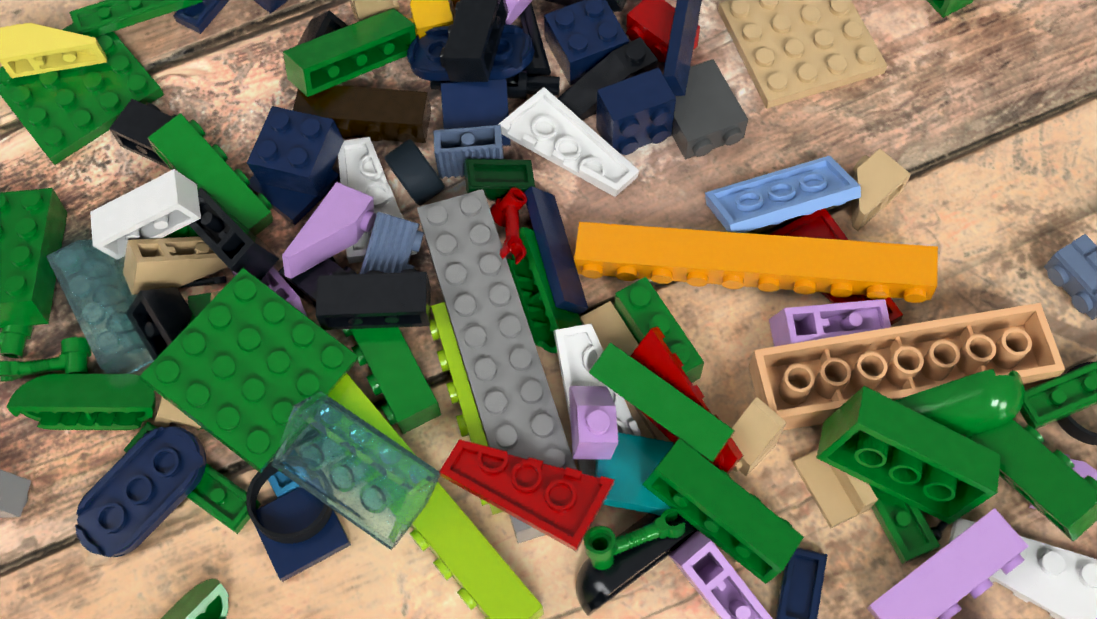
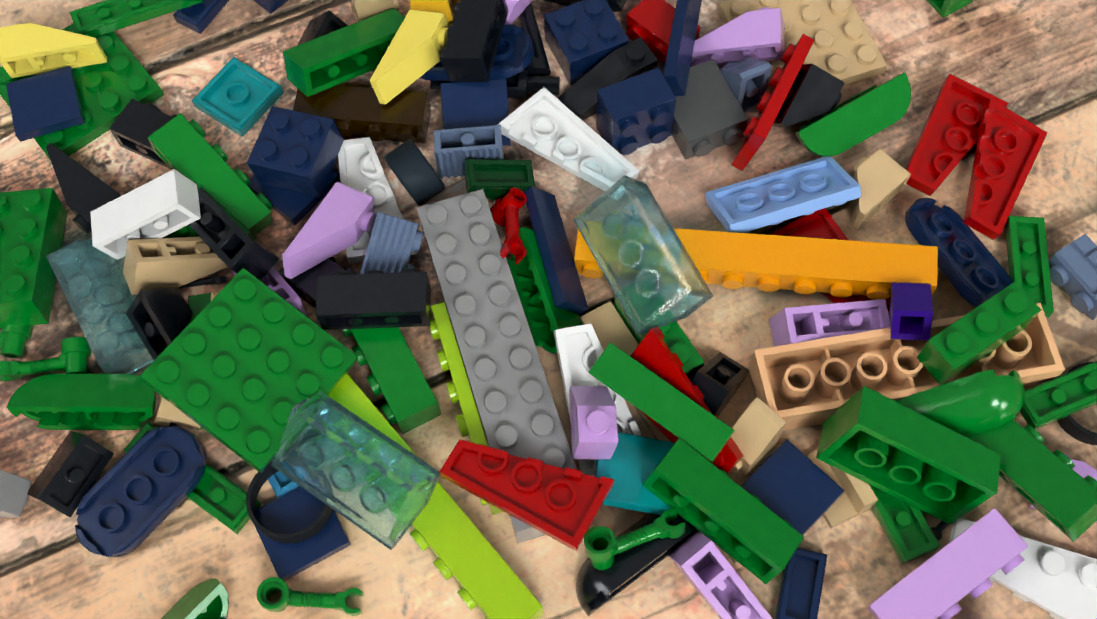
none -> dark blue tile [6,66,85,142]
none -> black panel [28,431,114,518]
none -> black slope [46,143,121,234]
none -> teal tile [191,57,284,137]
none -> green brick [257,577,364,616]
none -> light yellow slope [369,10,449,105]
none -> clear light blue slope [573,175,714,335]
none -> lavender slope [690,7,785,67]
none -> black slope [691,352,750,417]
none -> sand blue slope [720,57,772,113]
none -> red wing [731,34,814,171]
none -> dark blue tile [741,440,845,535]
none -> black slope [773,64,845,127]
none -> green brick [795,72,911,156]
none -> dark purple brick [889,282,933,341]
none -> red wing [905,74,1009,196]
none -> dark blue tile [905,198,1013,308]
none -> green brick [917,282,1041,385]
none -> red wing [963,98,1047,240]
none -> green plate [1005,216,1054,318]

